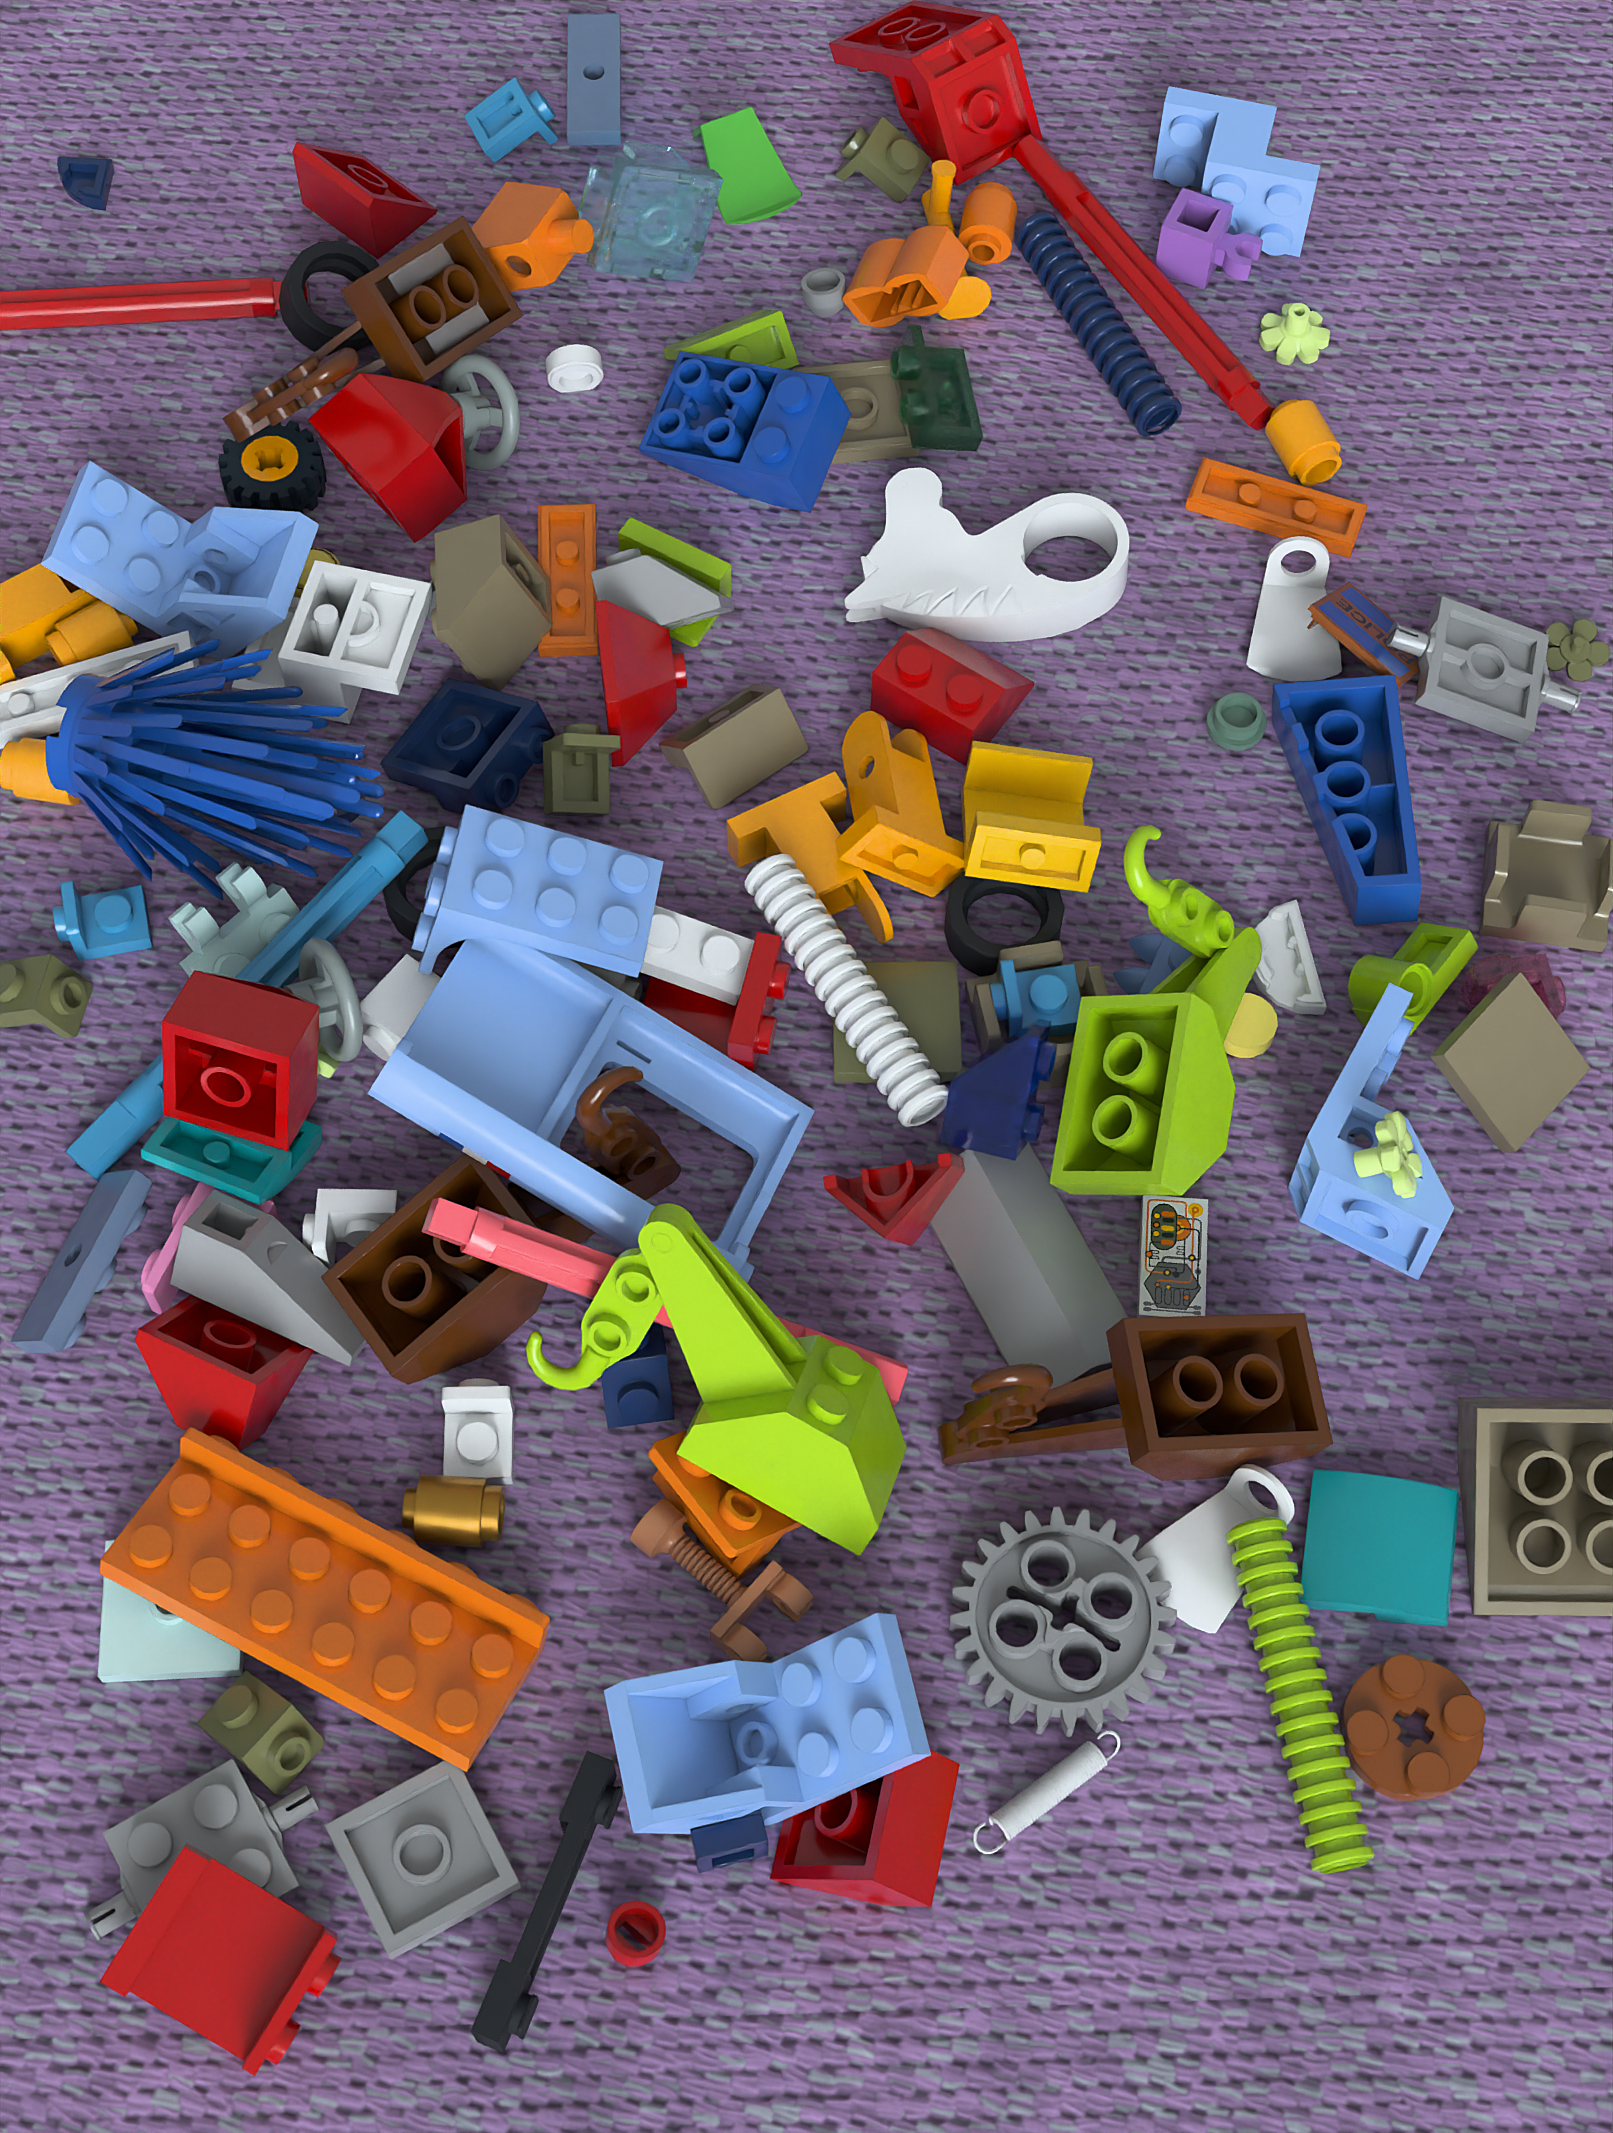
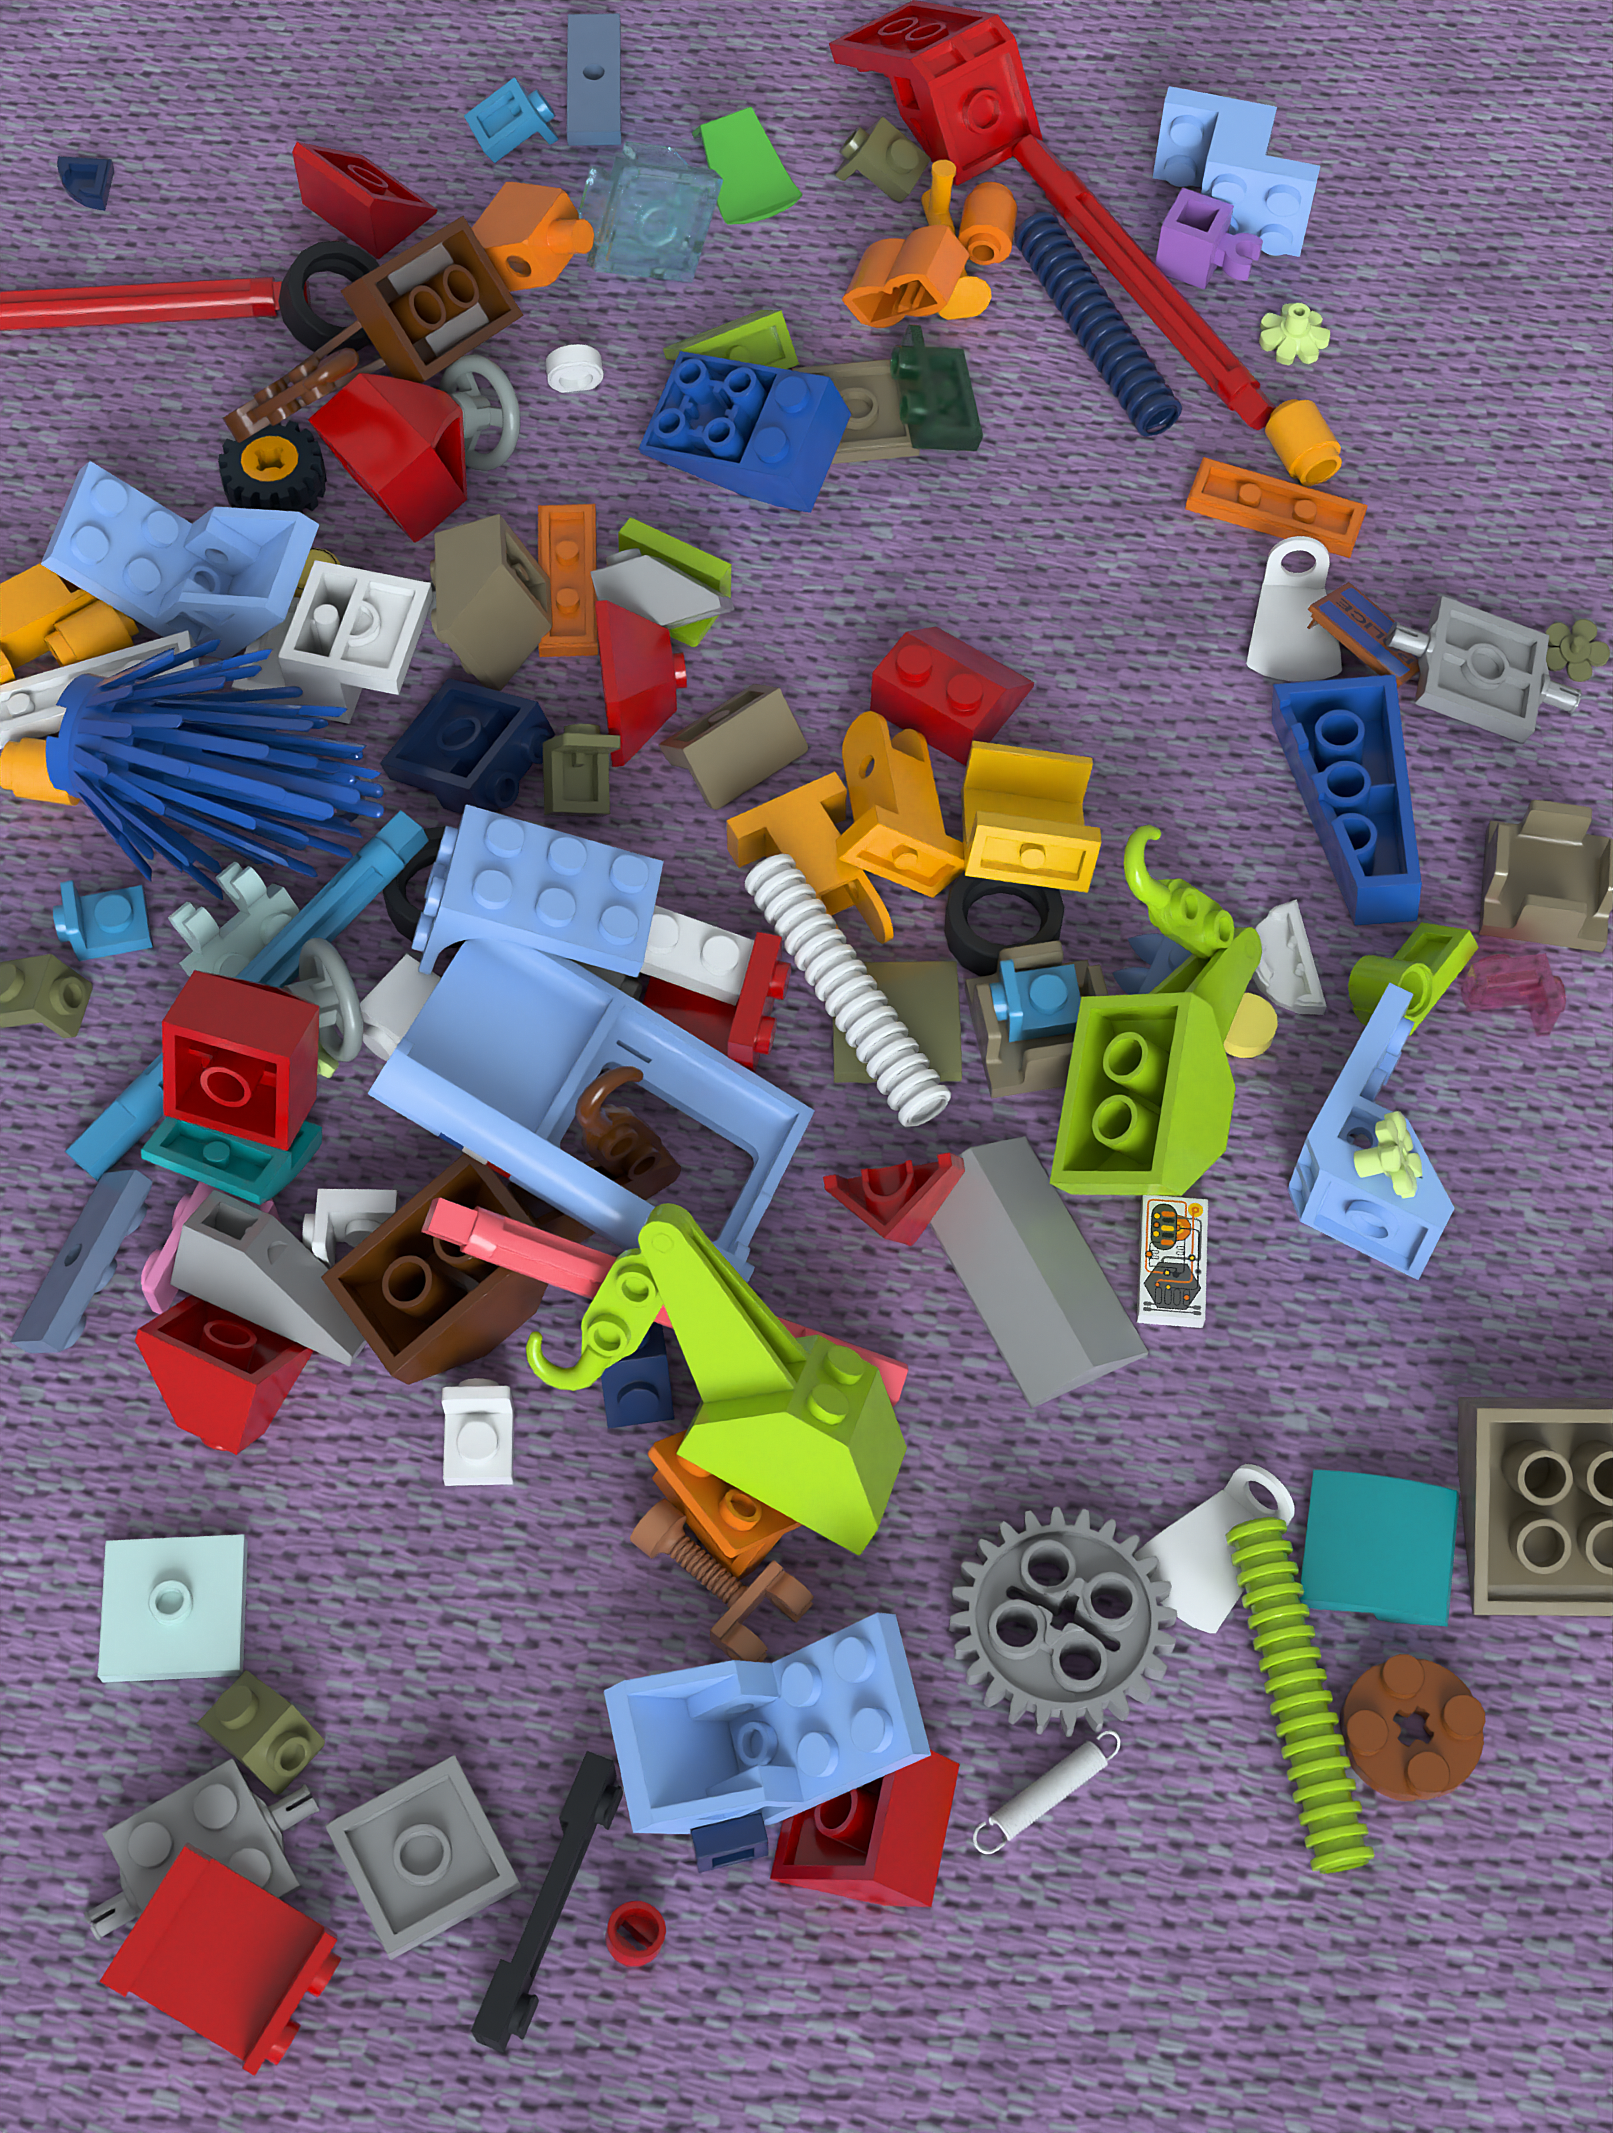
orange bracket [100,1427,550,1772] -> none
pearl gold brick [402,1474,505,1548] -> none
light grey hinge [801,268,846,318] -> none
white animal [845,467,1129,642] -> none
reddish brown slope [937,1313,1333,1481] -> none
clear blue slope [940,1019,1057,1161] -> none
sand green plate [1206,692,1267,751] -> none
dark tan tile [1430,972,1591,1153] -> none

